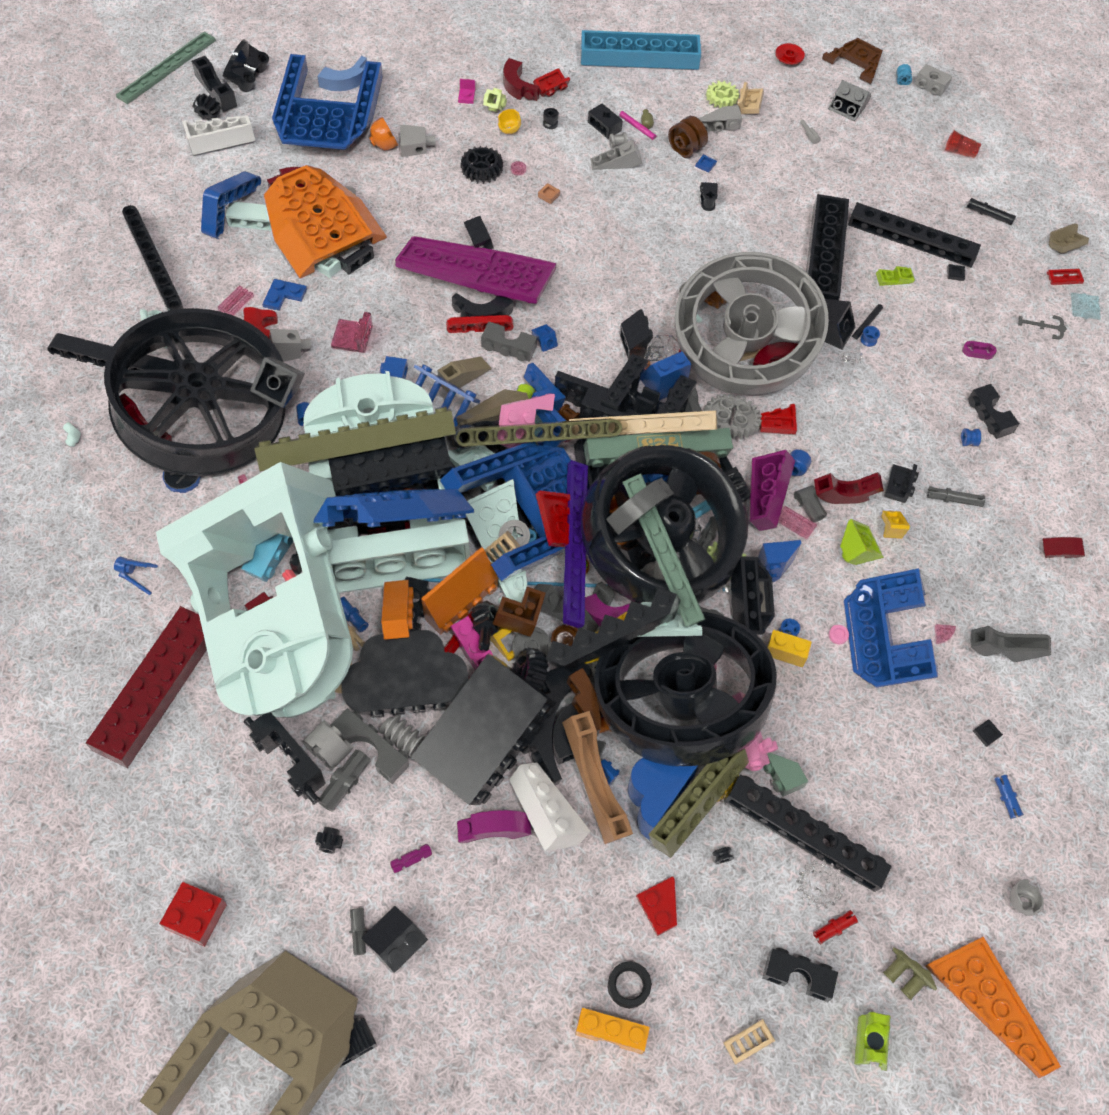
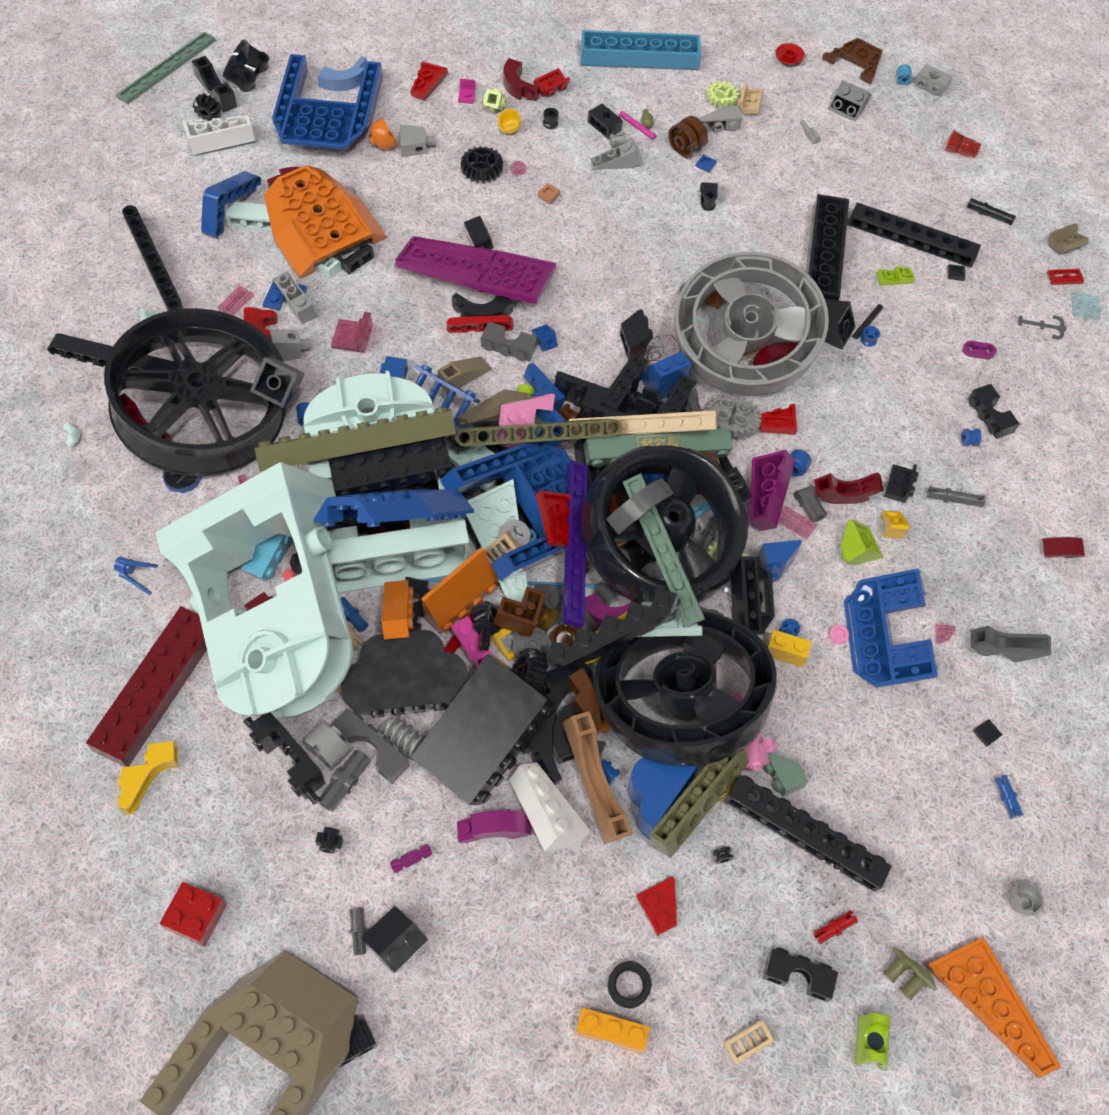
none -> yellow arch [118,741,178,815]
none -> light grey slope [273,271,318,324]
none -> red wing [411,61,448,99]
none -> pearl gold bracket [536,608,560,633]

